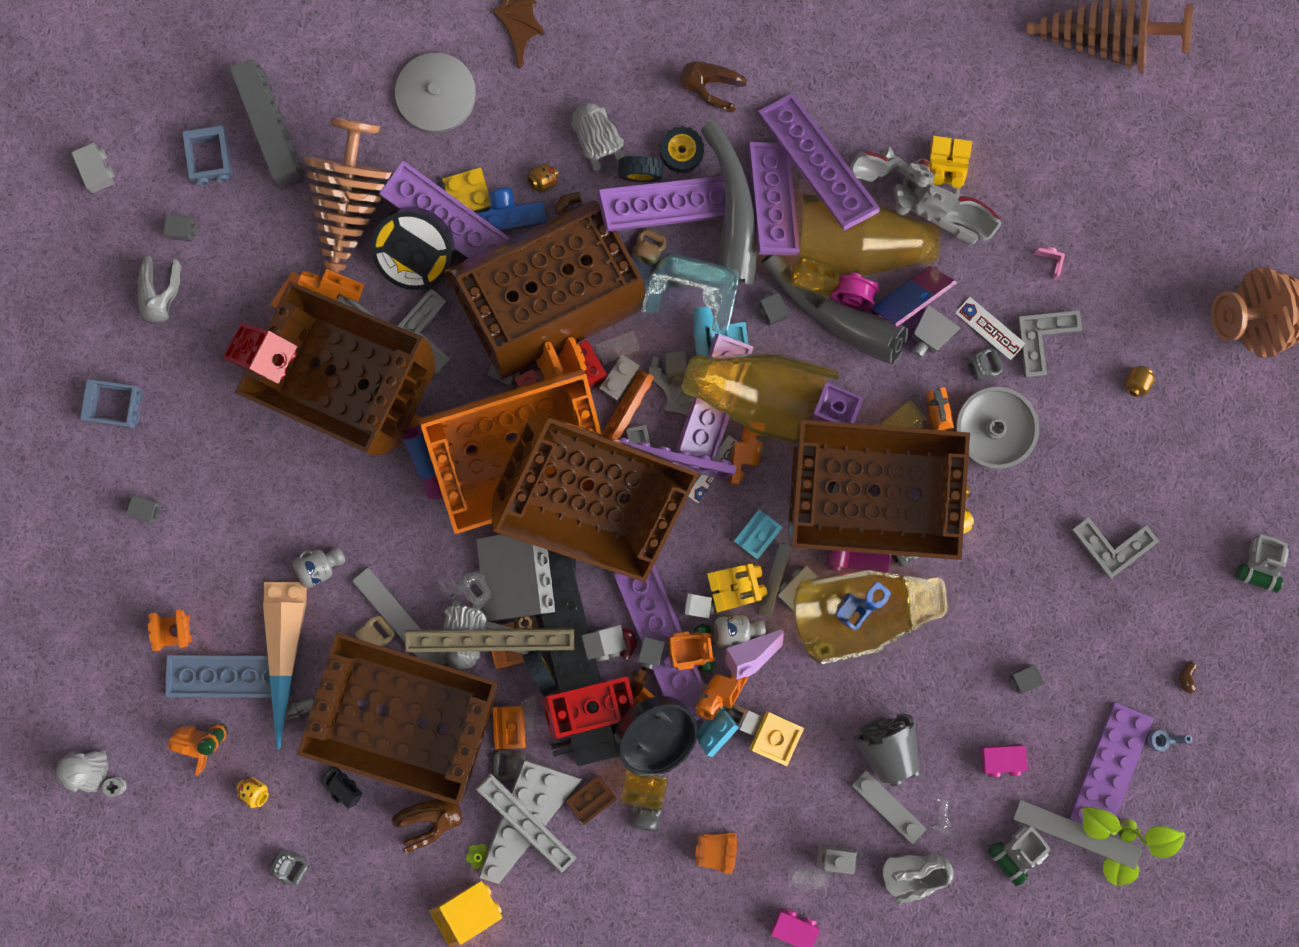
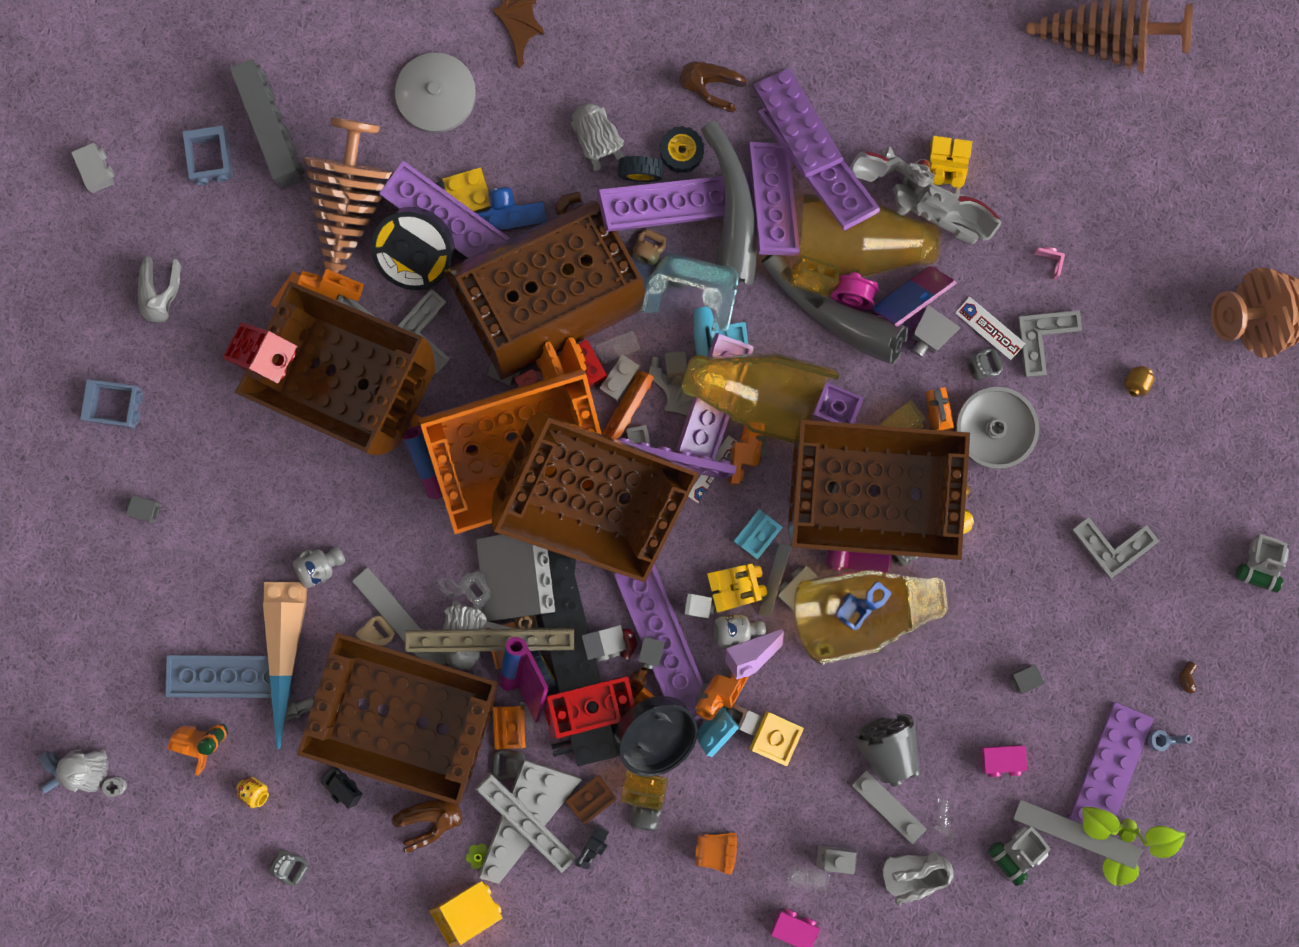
orange piece [148,610,193,651] -> none
dark grey brick [163,214,197,242] -> none
pearl gold head [527,163,559,193] -> none
orange piece [668,624,716,672] -> none
dark grey brick [758,292,789,326] -> none
none -> sand blue plate [39,751,59,793]
none -> magenta door [498,637,548,723]
none -> black piece [575,825,609,869]
none -> medium lavender plate [753,68,843,178]

